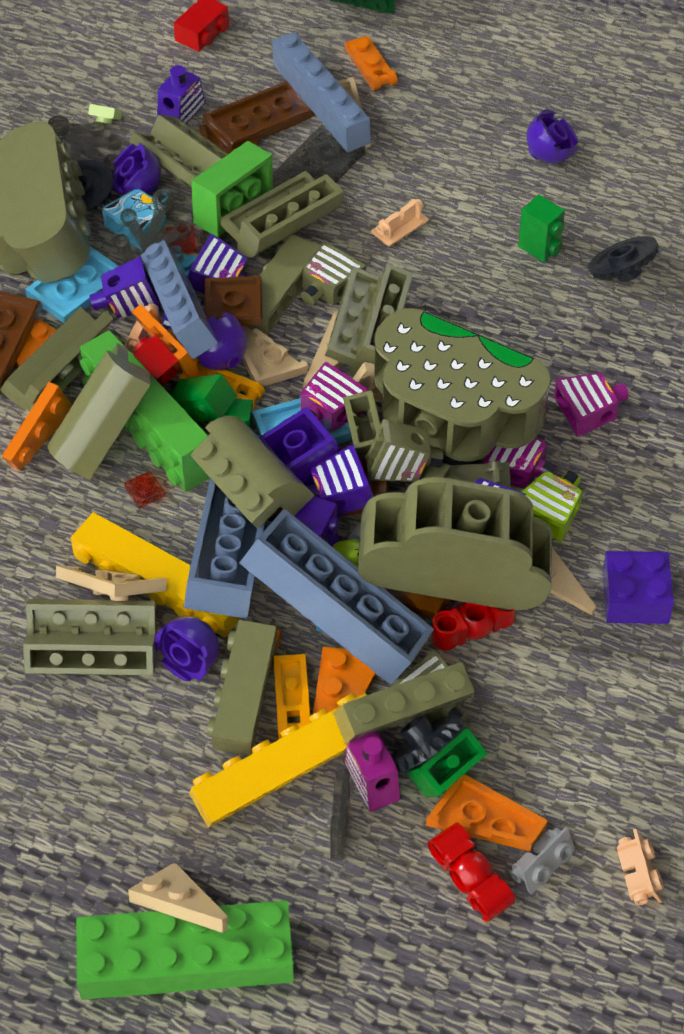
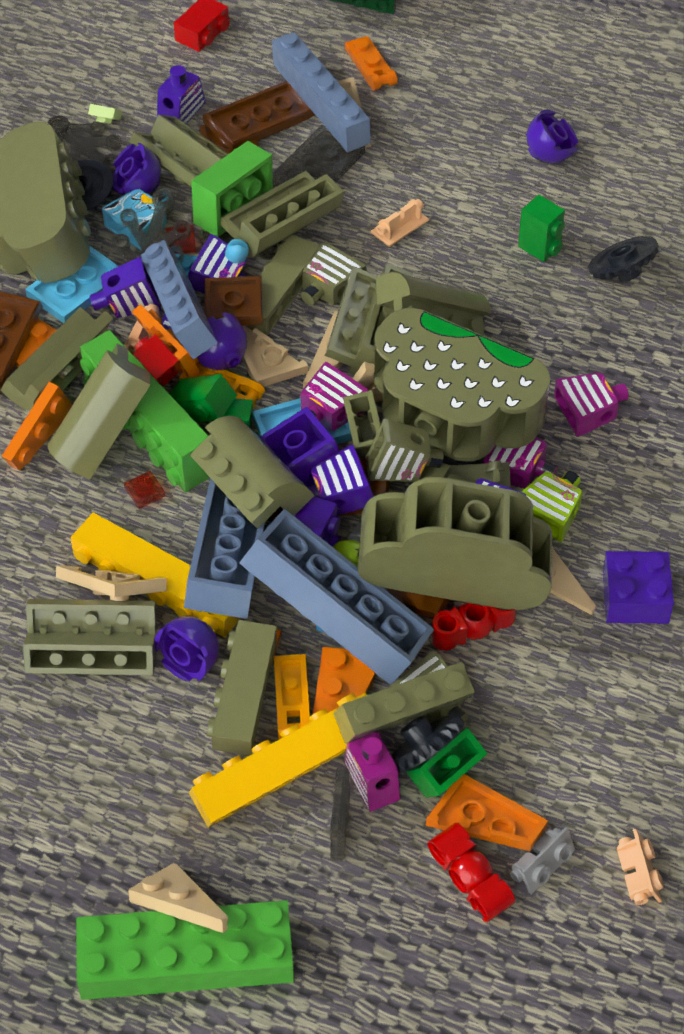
none -> medium azure hinge [225,239,249,264]
none -> olive brick [376,272,491,336]

